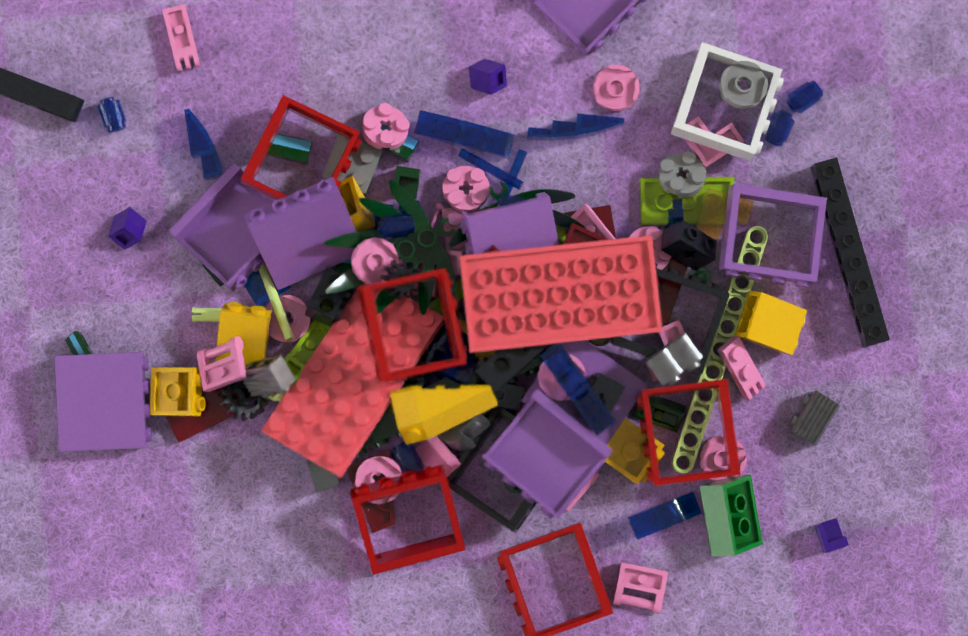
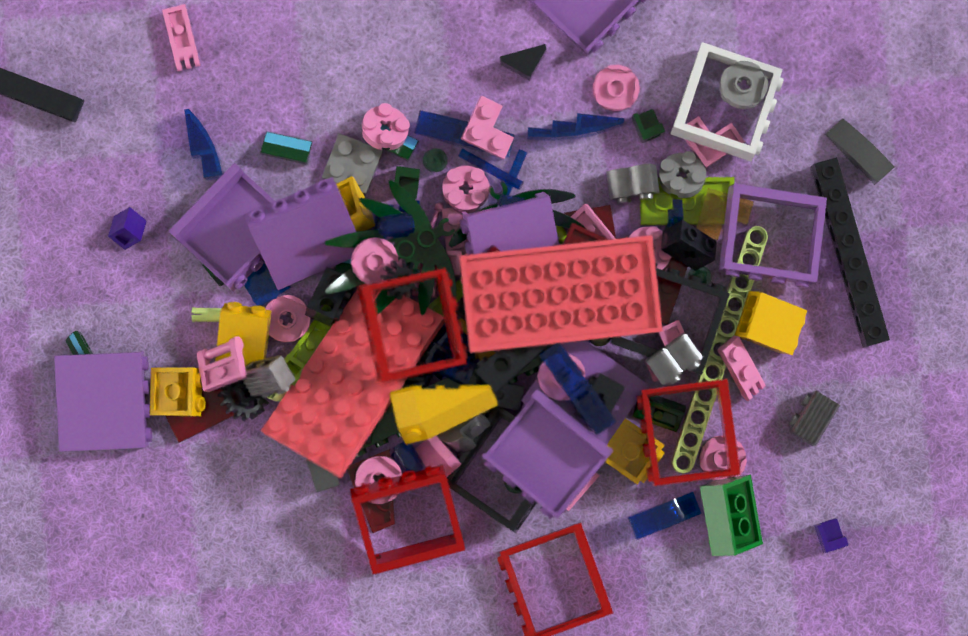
clear blue brick [97,97,127,133] -> none
red window [241,95,362,200] -> none
yellowish green bar [259,262,294,341] -> none
dark purple panel [469,59,507,95] -> none
bright pink plate [613,562,668,614] -> none
clear blue brick [764,110,795,147] -> none
clear blue brick [787,80,823,114] -> none
none -> clear green tile [423,148,448,172]
none -> bright pink plate [461,96,514,160]
none -> black slope [500,44,547,81]
none -> flat silver brick [606,164,659,204]
none -> dark green panel [631,109,665,143]
none -> dark grey slope [825,118,895,185]

